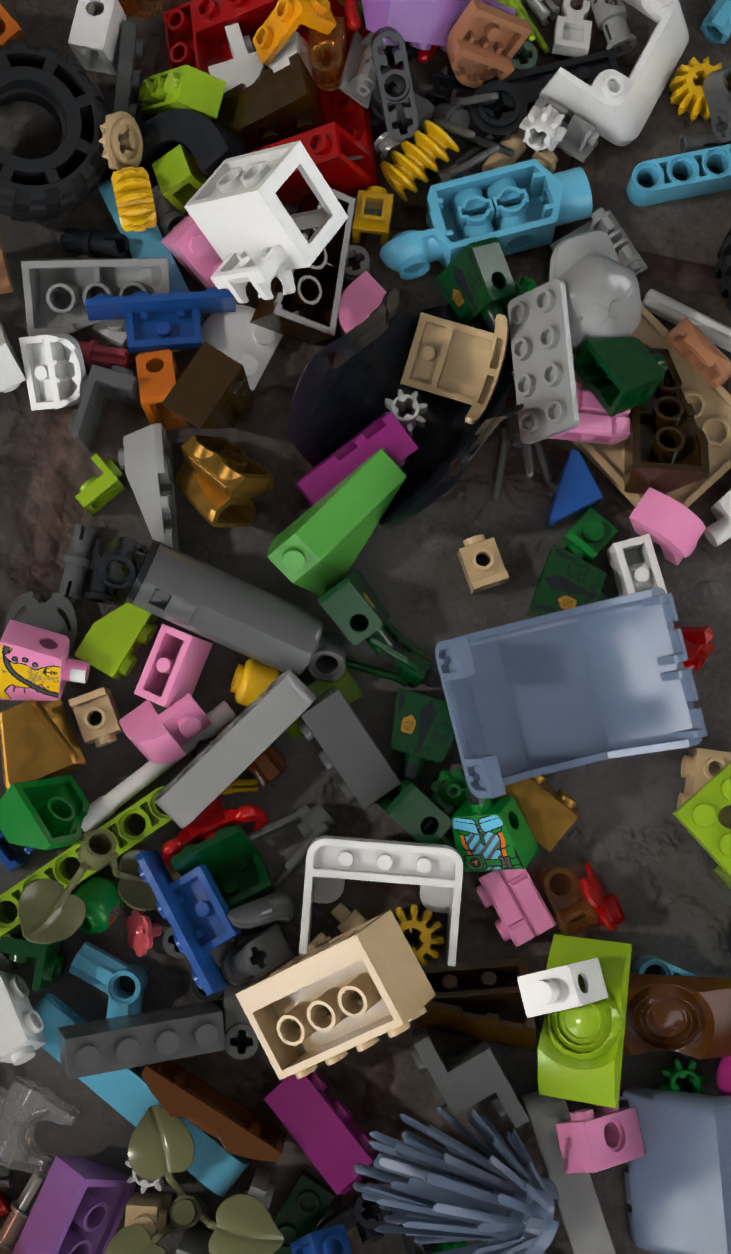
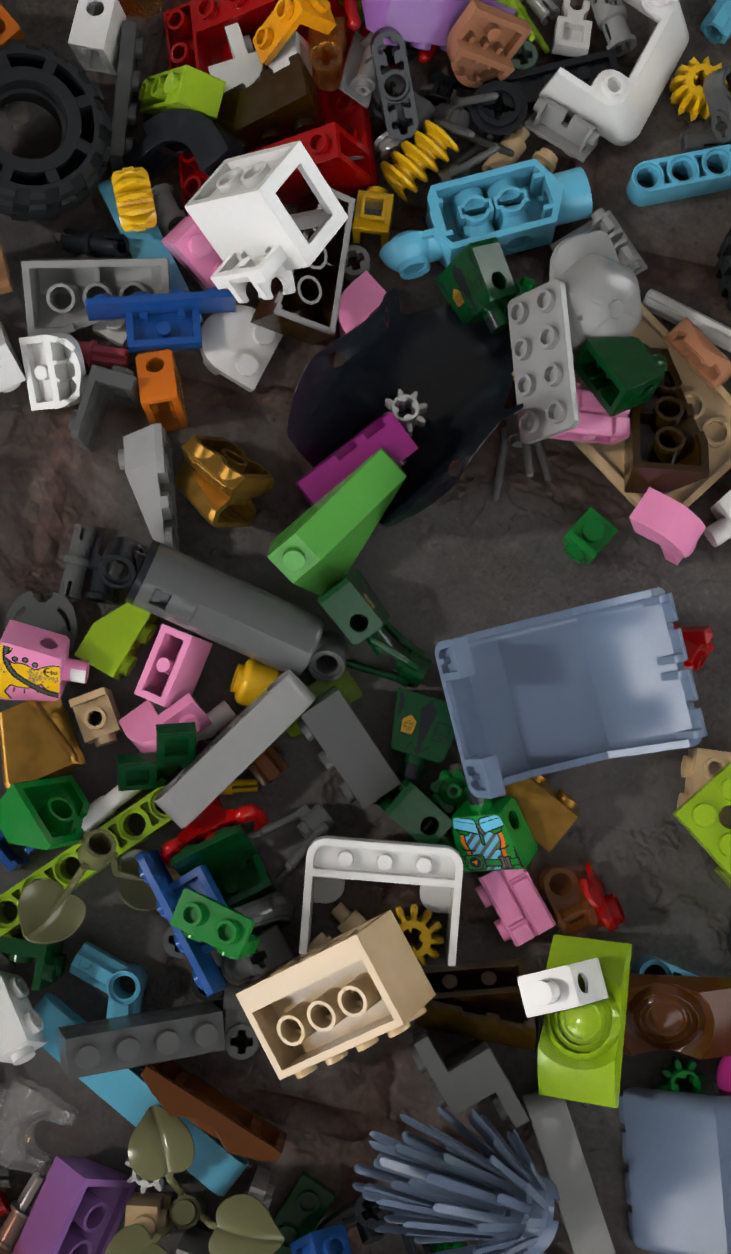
green head [74,876,126,934] -> none
lime bracket [75,453,126,515] -> none
tan gear [99,111,143,170] -> none
coral plant [126,909,161,957] -> none
lime brick [152,144,207,214] -> none
dark brown wedge [162,341,254,429] -> none
magenta wedge [264,1070,381,1195] -> none
tan piece [400,312,509,424] -> none
tan brick [457,534,509,595] -> none
white gear [519,104,567,153] -> none
dark green torso [526,545,618,617] -> none
blue slope [546,449,603,527] -> none
bright pink brick [555,1105,646,1174] -> none
white brick [606,534,667,596] -> none
none -> dark green tile [117,722,196,791]
none -> green bracket [169,888,261,960]

